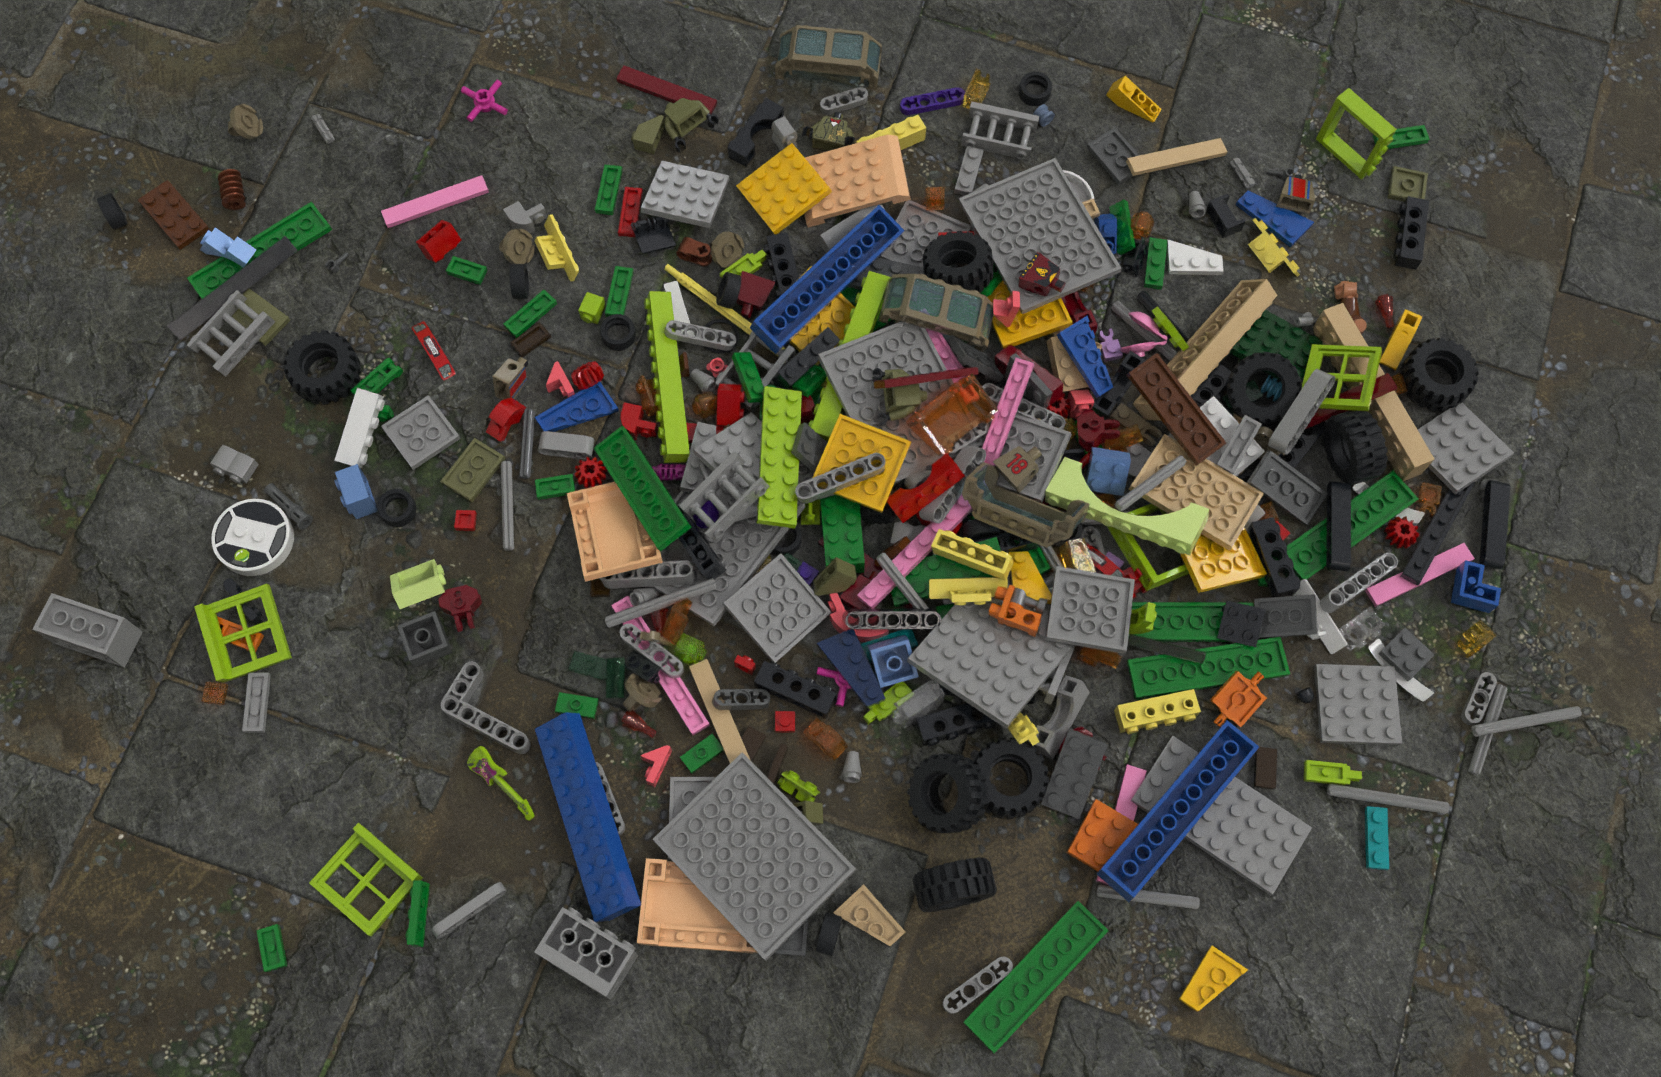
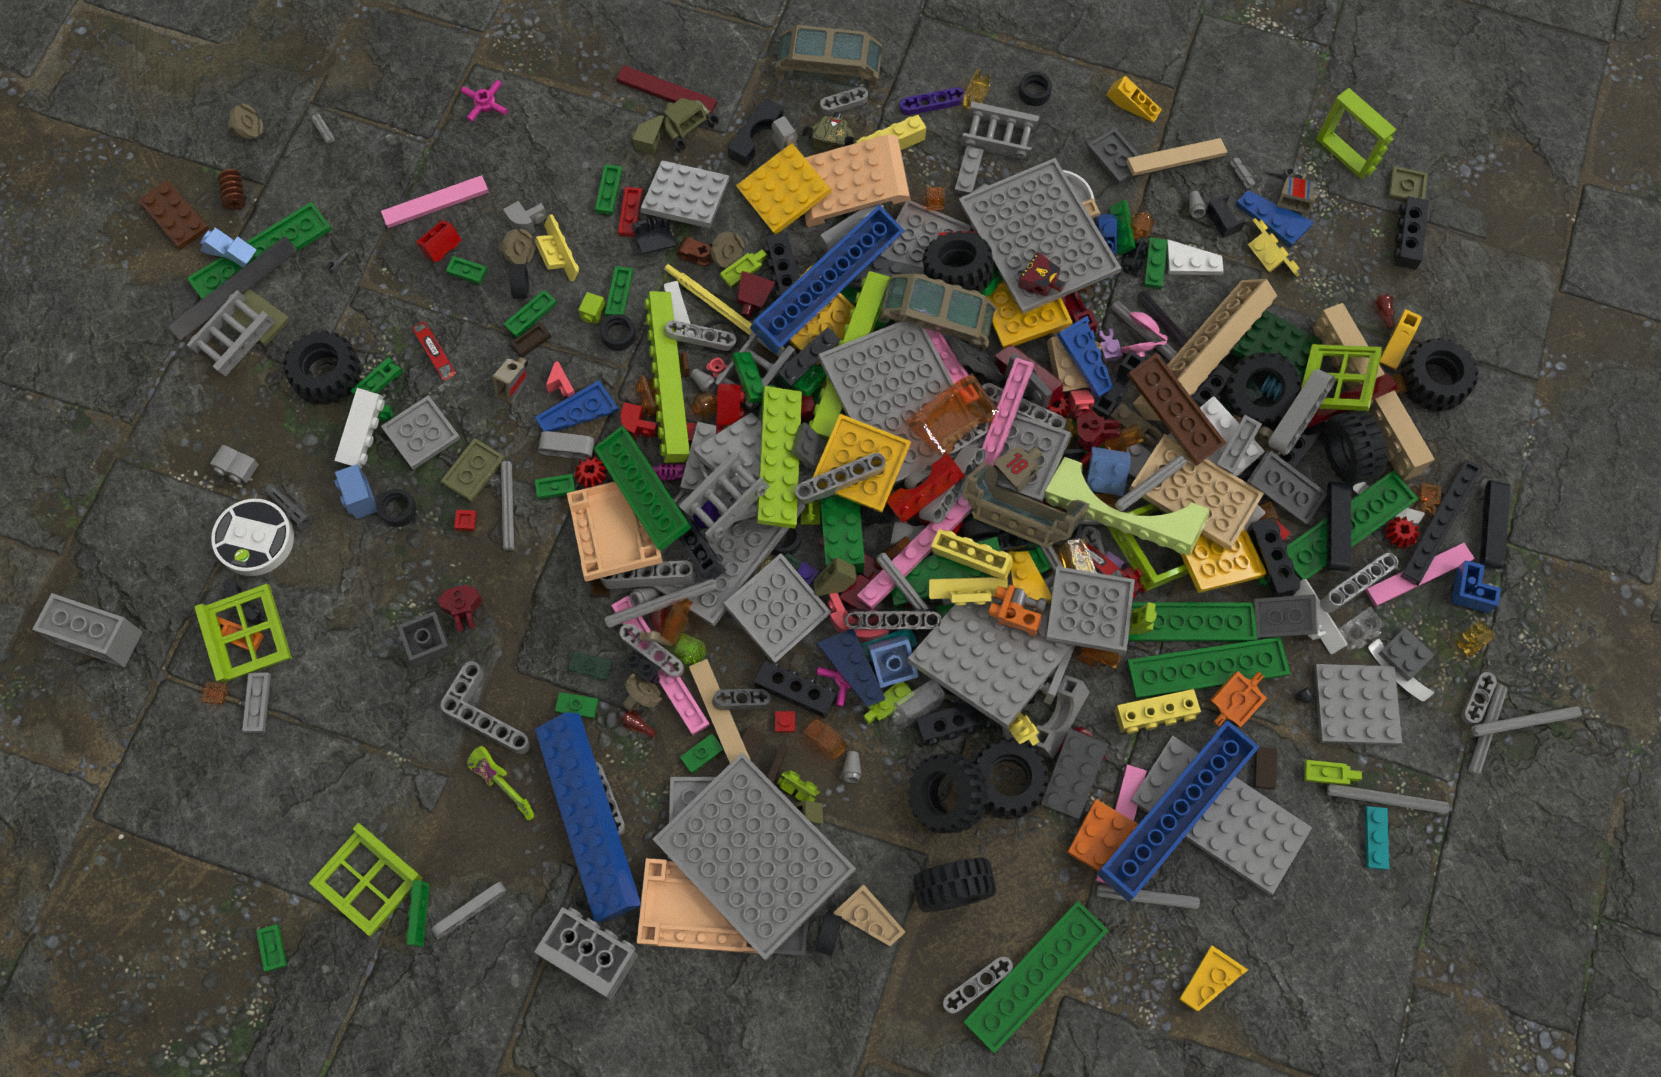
black tyre [97,193,127,230] -> none
yellowish green window [390,559,446,609] -> none
red brick [486,397,526,442] -> none
dark grey axle [519,409,535,479] -> none
red gear [571,361,604,390] -> none
clear green plate [606,657,625,698] -> none
coral slope [640,745,672,787] -> none
black tyre [716,272,741,309] -> none
red plate [734,655,756,675] -> none
olive torso [872,368,927,426] -> none
dark red tile [874,367,978,389] -> none
coral slope [993,291,1020,327] -> none
sand blue wheel [1033,104,1055,127] -> none
clear smoke axle [1128,634,1206,663] -> none
lime plate [1152,306,1189,351] -> none
black hinge [1217,600,1266,647] -> none
light grey arm [1294,312,1314,327] -> none
nougat piece [1334,281,1367,334] -> none
green plate [1373,125,1430,149] -> none
light grey plate [1417,403,1514,494] -> none

